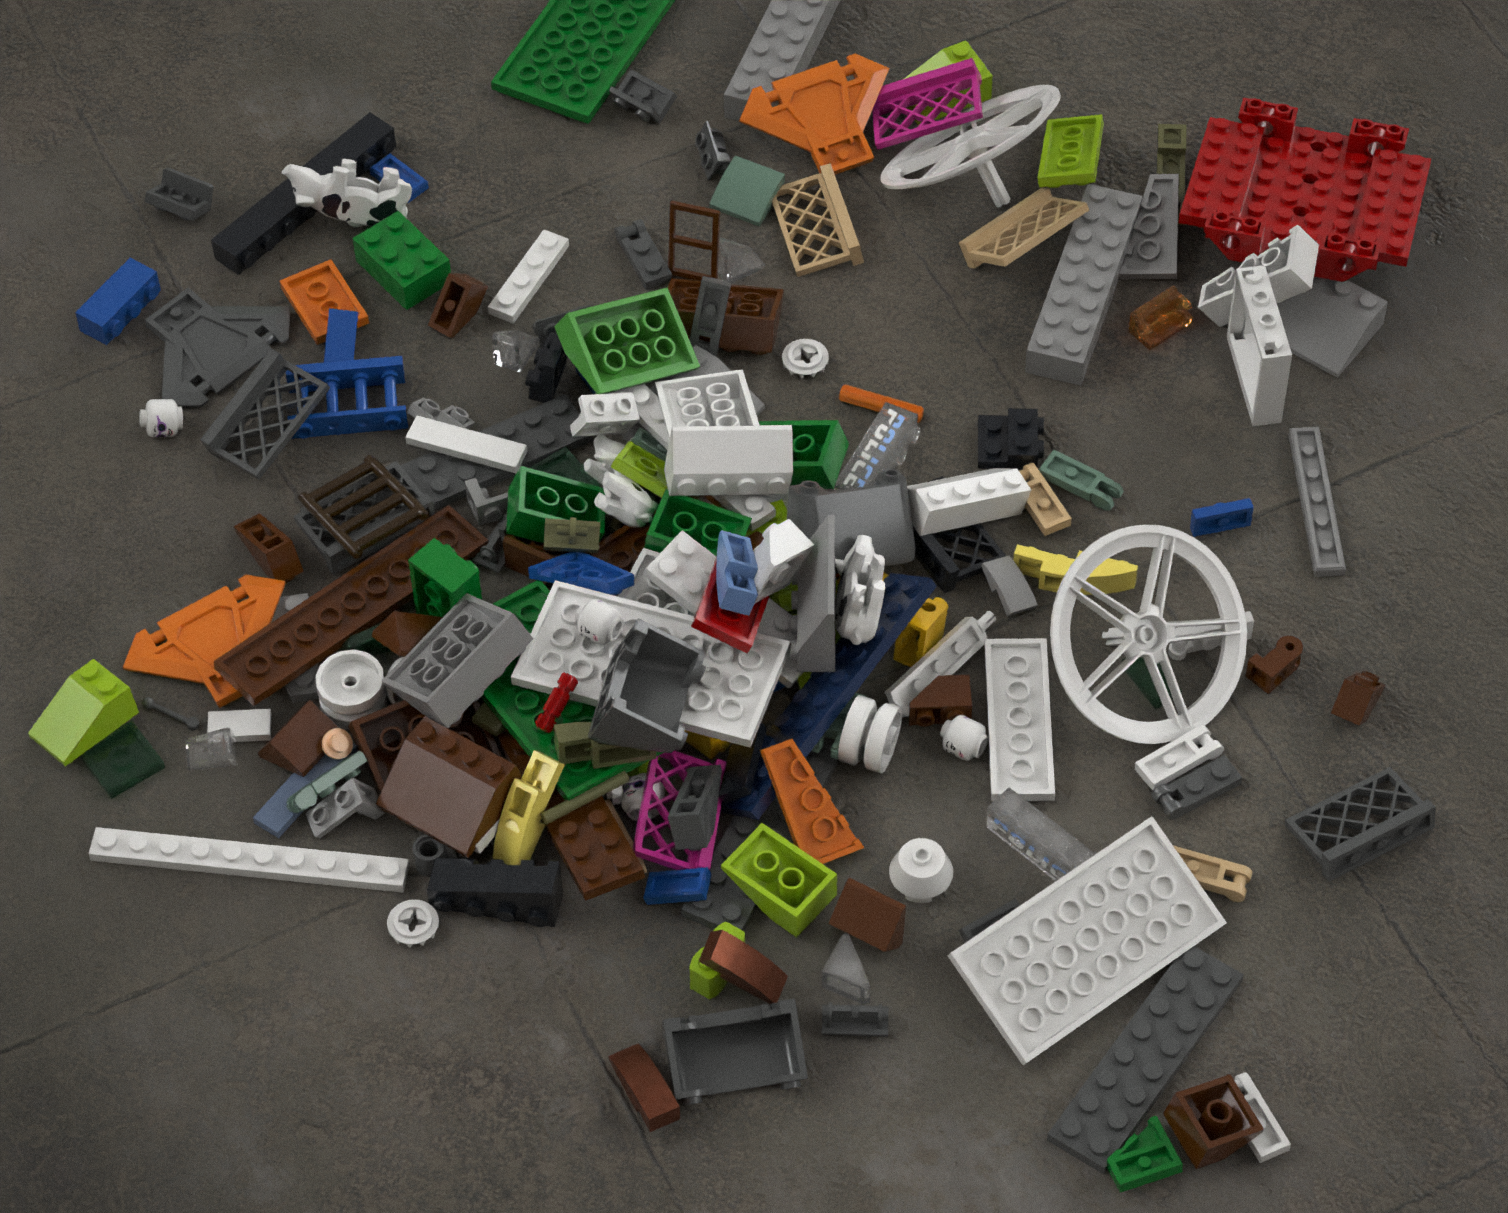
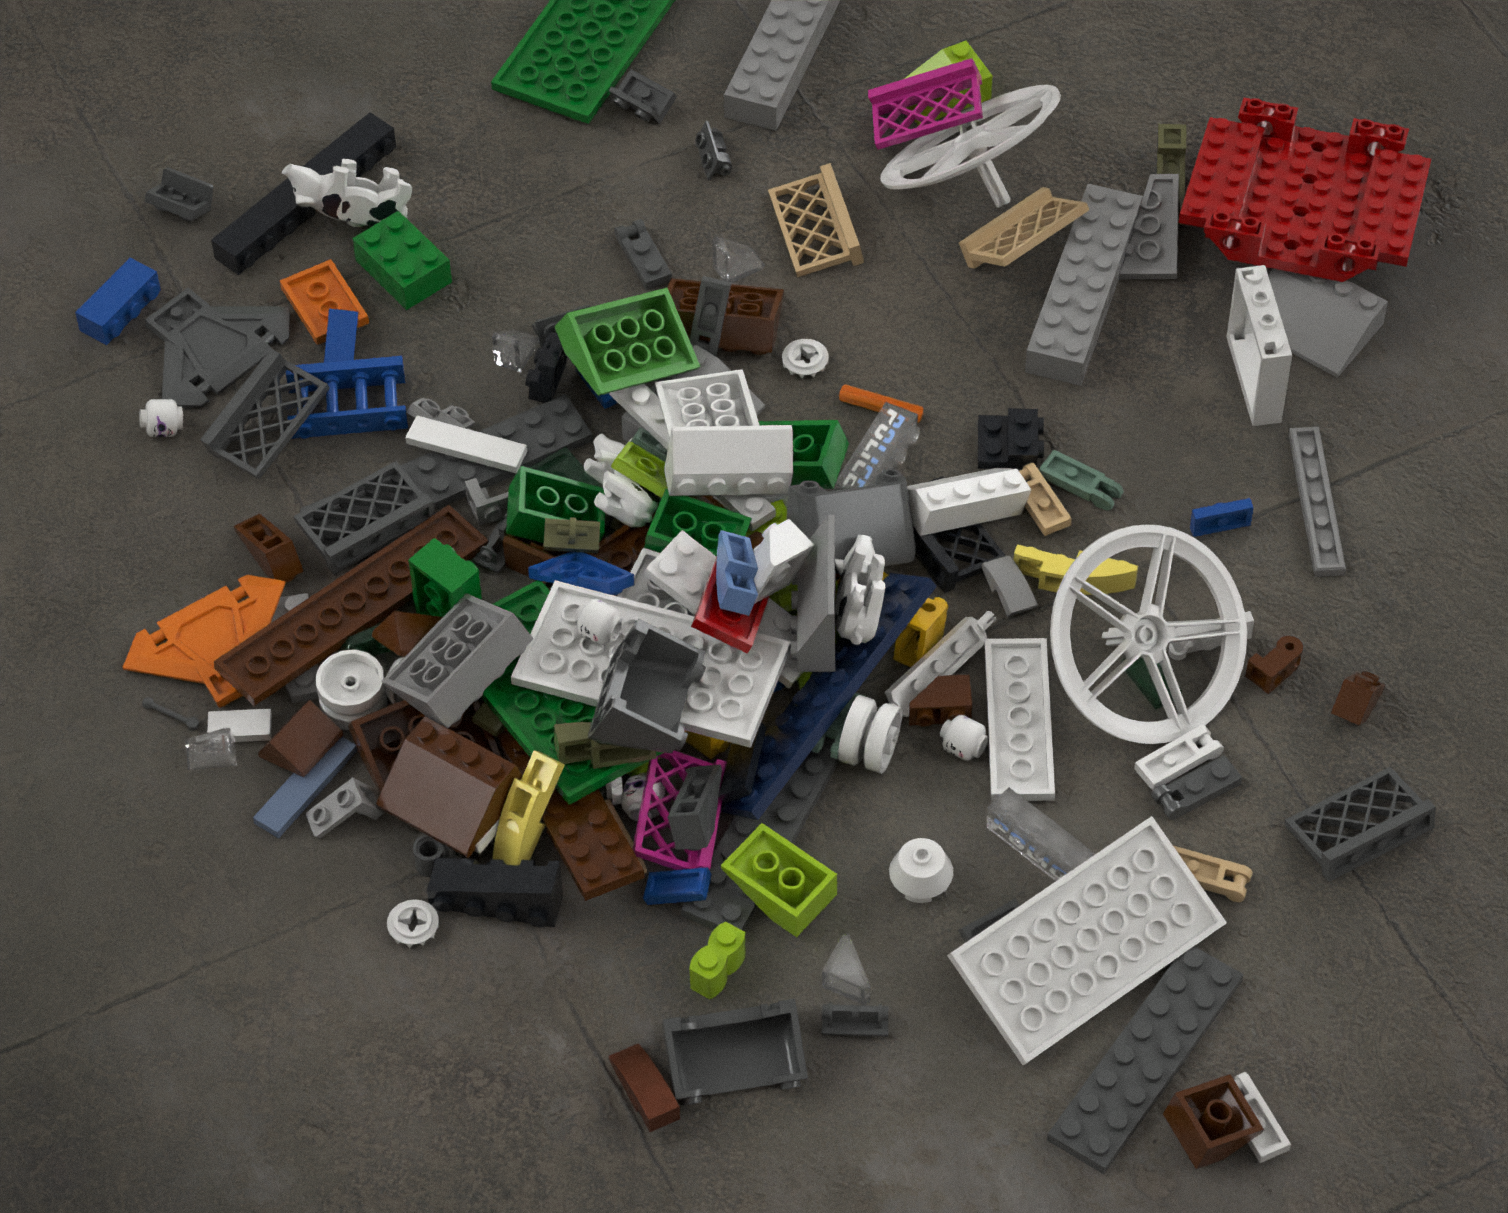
lime slope [28,659,139,767] -> none
clear green tile [79,720,165,799] -> none
white plate [89,827,409,893] -> none
sand green hinge [286,751,367,814] -> none
dark brown bar [298,455,429,559] -> none
light nougat plate [322,728,353,760] -> none
blue tile [370,153,429,203] -> none
reddish brown slope [427,273,488,338] -> none
white plate [488,230,569,324] -> none
red axle [535,672,578,733] -> none
olive bar [541,771,630,825] -> none
white bracket [570,392,640,437] -> none
reddish brown window [668,200,720,281] -> none
copper slope [699,930,788,1004] -> none
sand green slope [709,155,785,226] -> none
orange plate [739,53,890,175] -> none
orange wing [760,739,864,864] -> none
reddish brown slope [828,878,906,952] -> none
lime plate [1037,114,1104,188] -> none
green wing [1107,1116,1183,1193] -> none
clear orange hinge [1128,285,1193,350] -> none
white wedge [1198,225,1319,327] -> none

